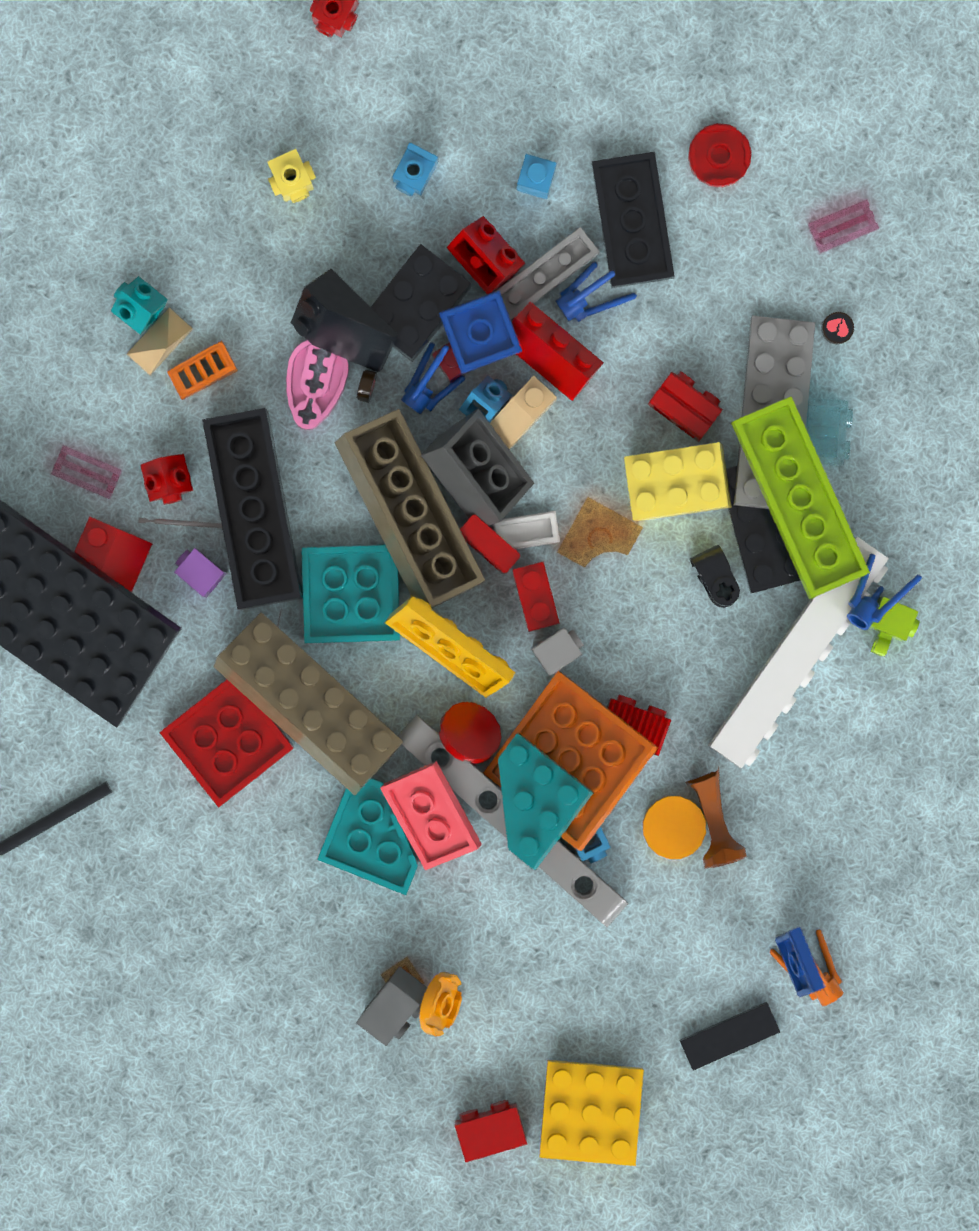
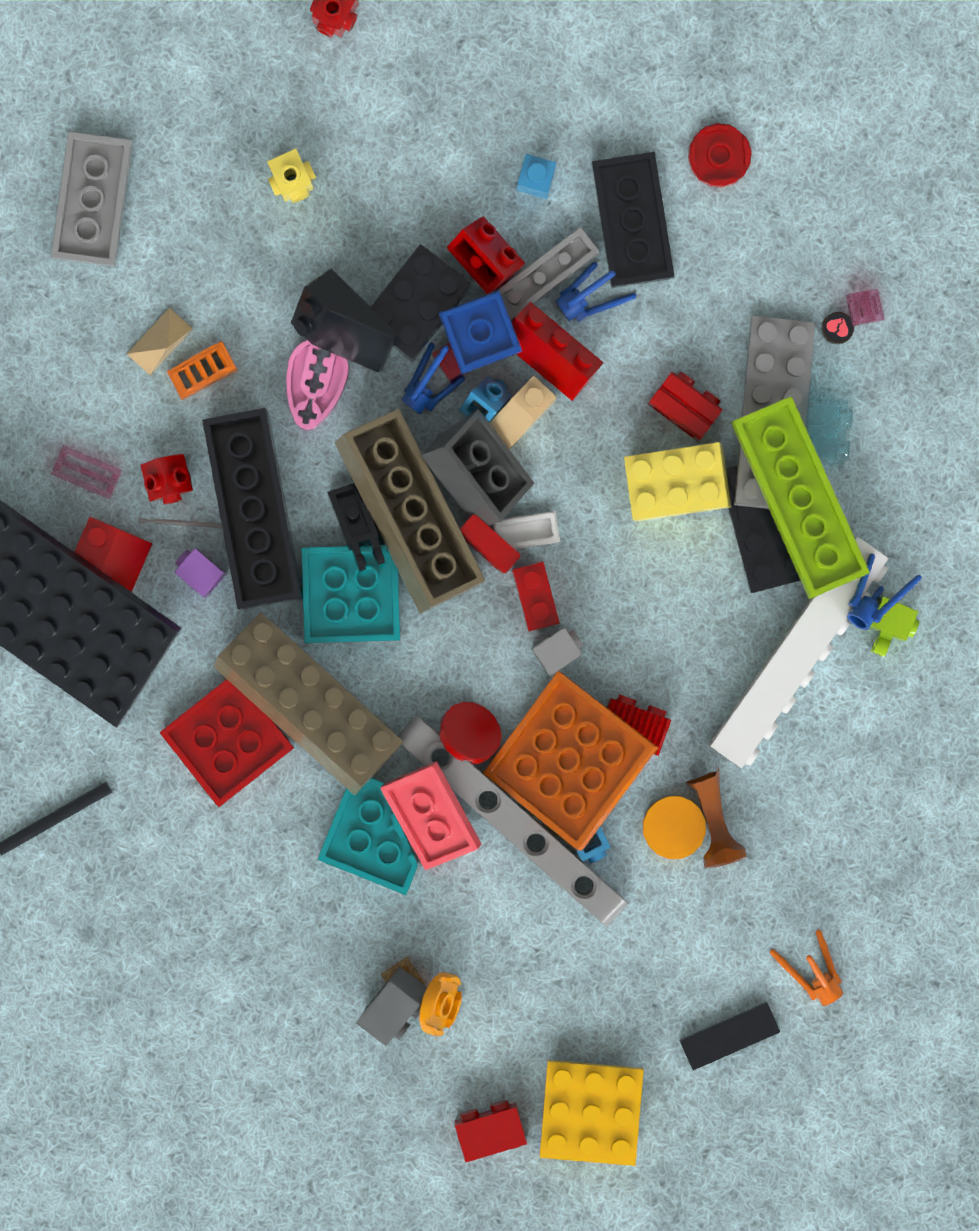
teal brick [111,276,168,335] -> none
dark brown tile [357,370,377,403] -> none
yellow plate [385,596,516,698] -> none
dark azure brick [392,142,438,197] -> none
teal plate [498,733,594,870] -> none
clear orange tile [557,497,643,568] -> none
black piece [689,545,740,608] -> none
blue tile [775,927,825,997] -> none
clear pink tile [808,199,879,254] -> none
none -> light grey plate [51,131,133,267]
none -> black hinge [327,483,385,571]
none -> clear pink tile [846,289,885,327]

